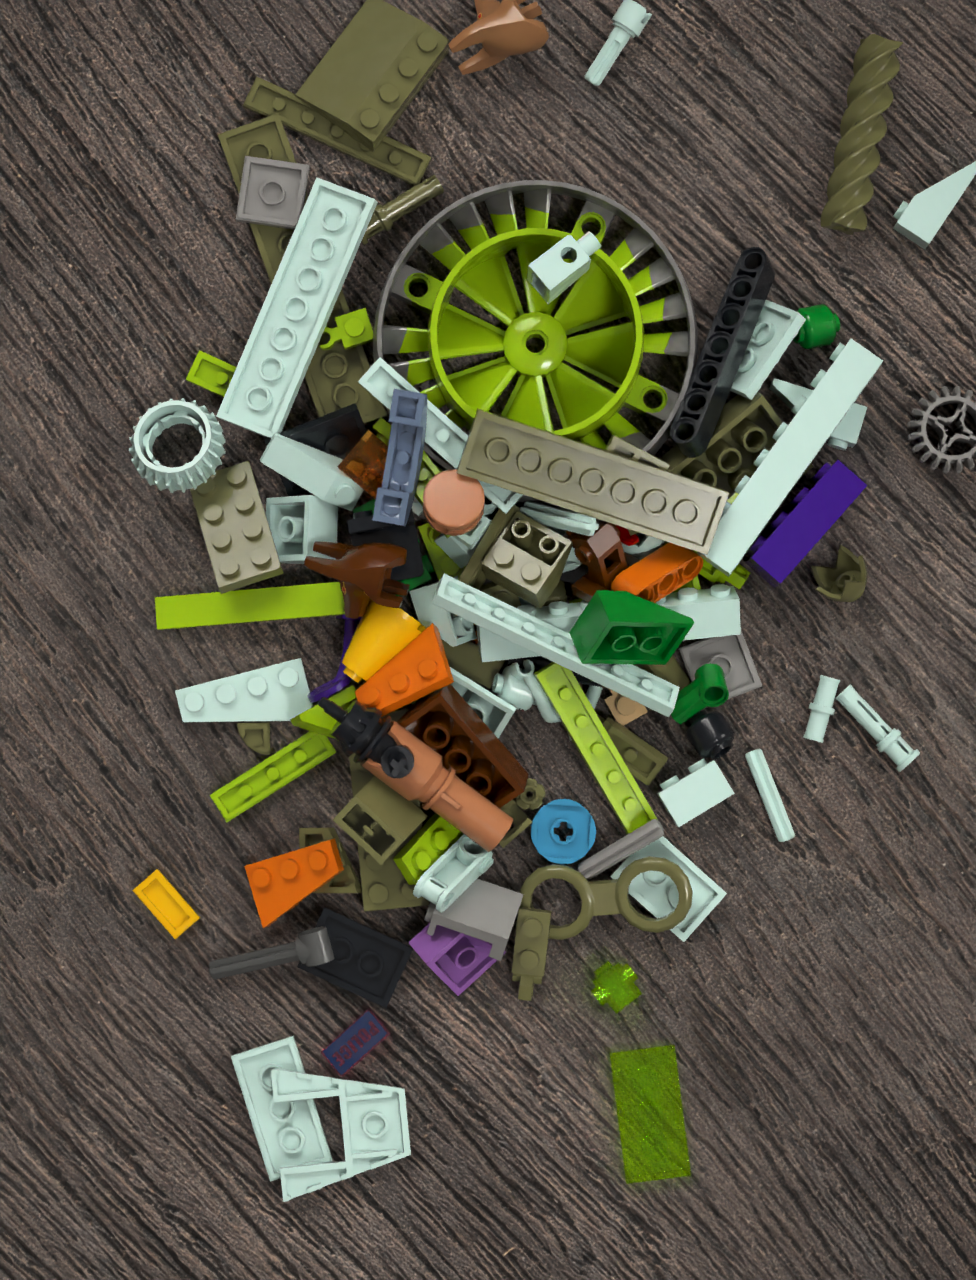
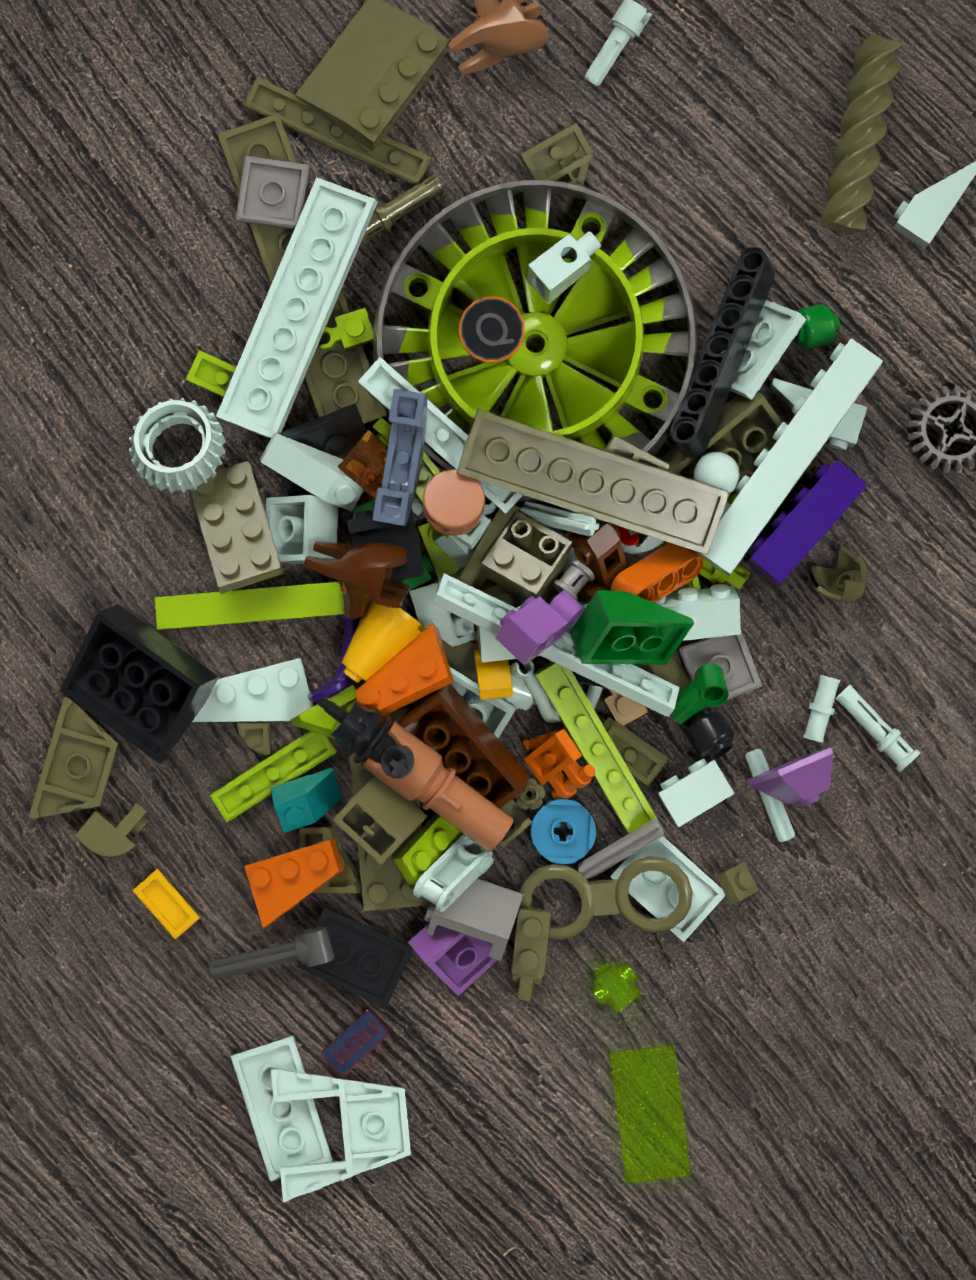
none -> olive wing [29,697,119,819]
none -> black slope [60,604,219,764]
none -> olive brick [75,803,150,857]
none -> teal slope [271,767,343,833]
none -> black tile [459,297,525,363]
none -> yellow tile [474,650,513,700]
none -> medium lavender hinge [496,590,585,665]
none -> olive slope [519,123,593,187]
none -> orange piece [522,727,568,751]
none -> orange plate [524,729,596,800]
none -> light grey bush [552,558,595,600]
none -> light aqua piece [694,451,740,493]
none -> olive plate [716,862,759,905]
none -> medium lavender slope [747,747,833,807]

